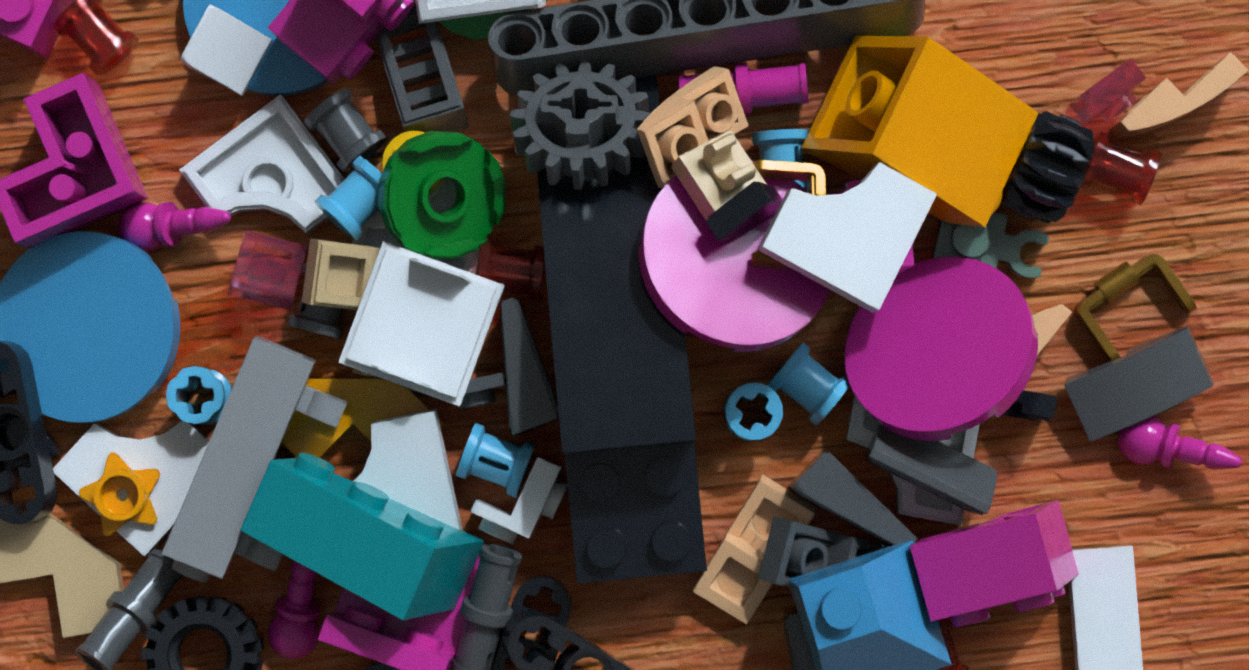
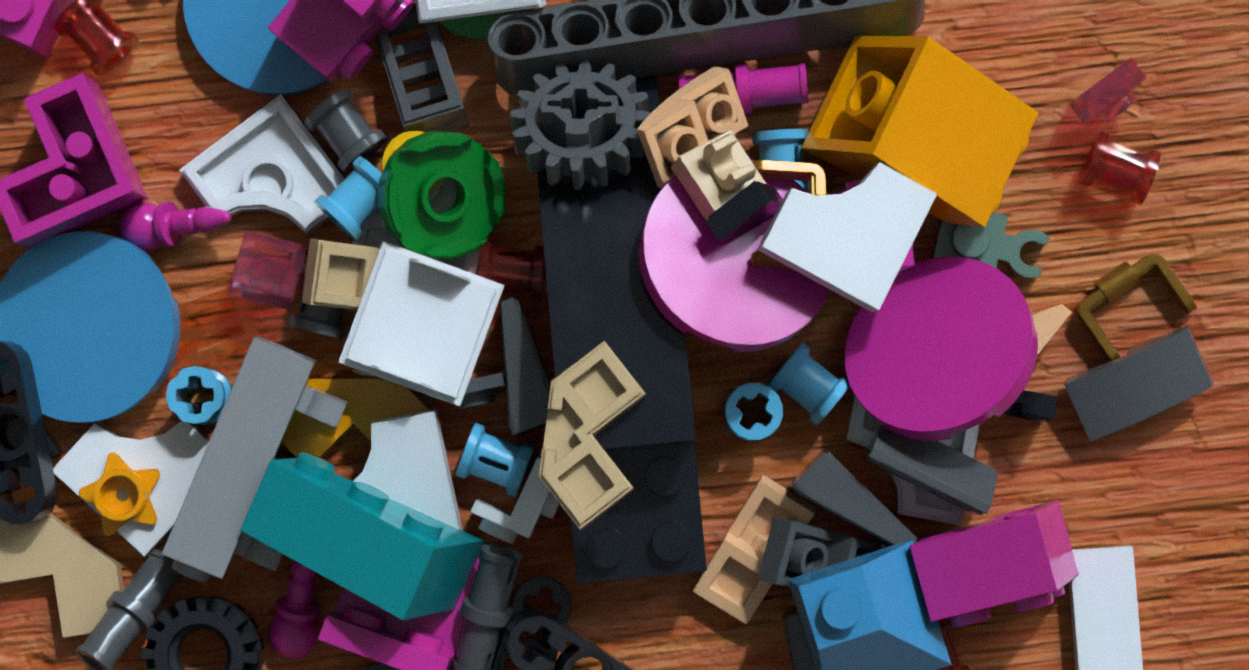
white slope [180,4,273,96] -> none
black gear [1002,111,1095,224] -> none
light nougat slope [1109,52,1249,139] -> none
dark pink bar [1118,416,1242,470] -> none
none -> tan tile [539,341,646,531]

